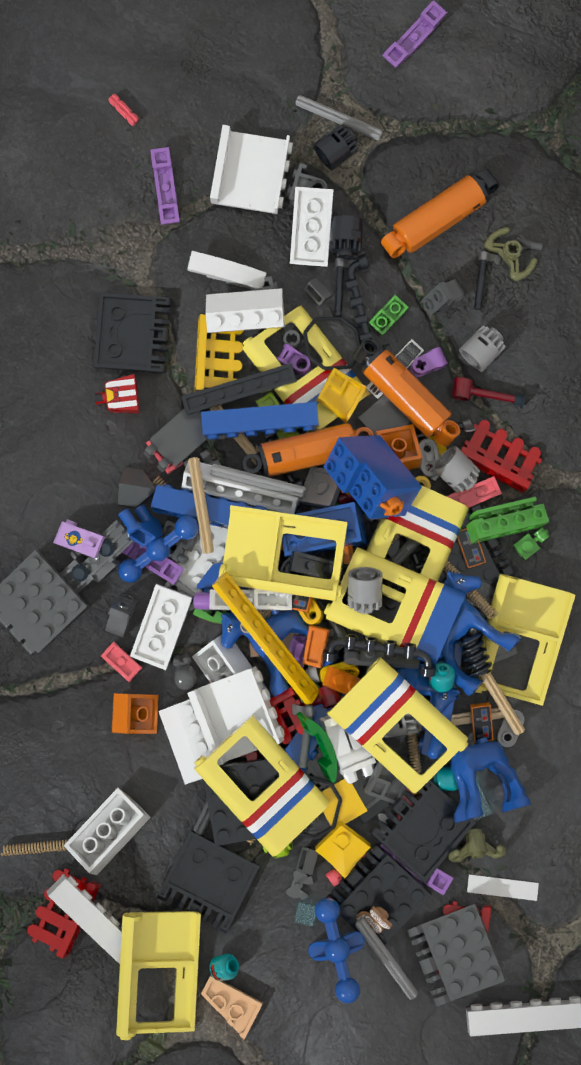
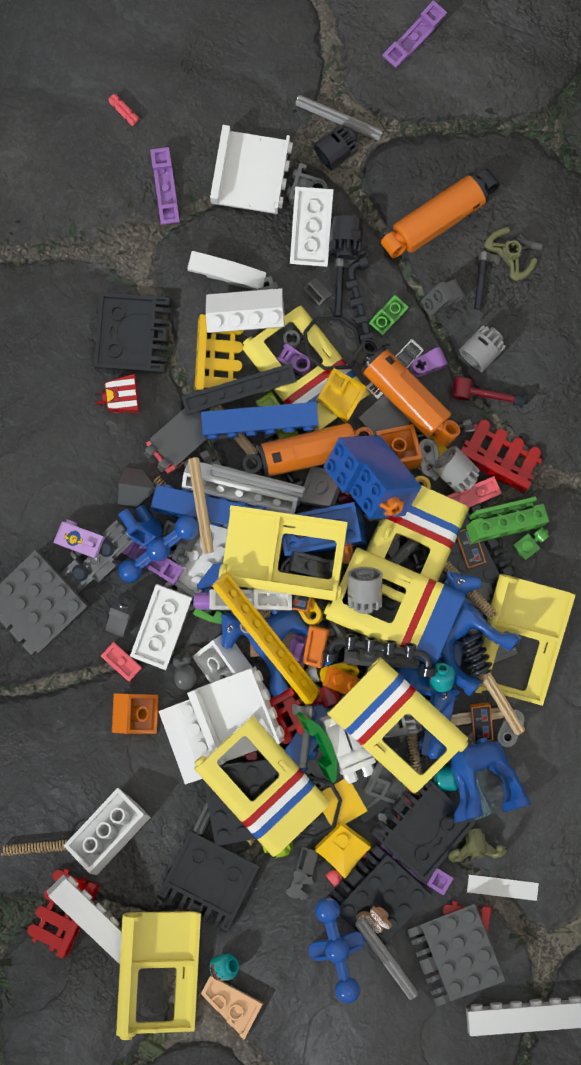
clear light blue tile [294,902,316,926] -> none

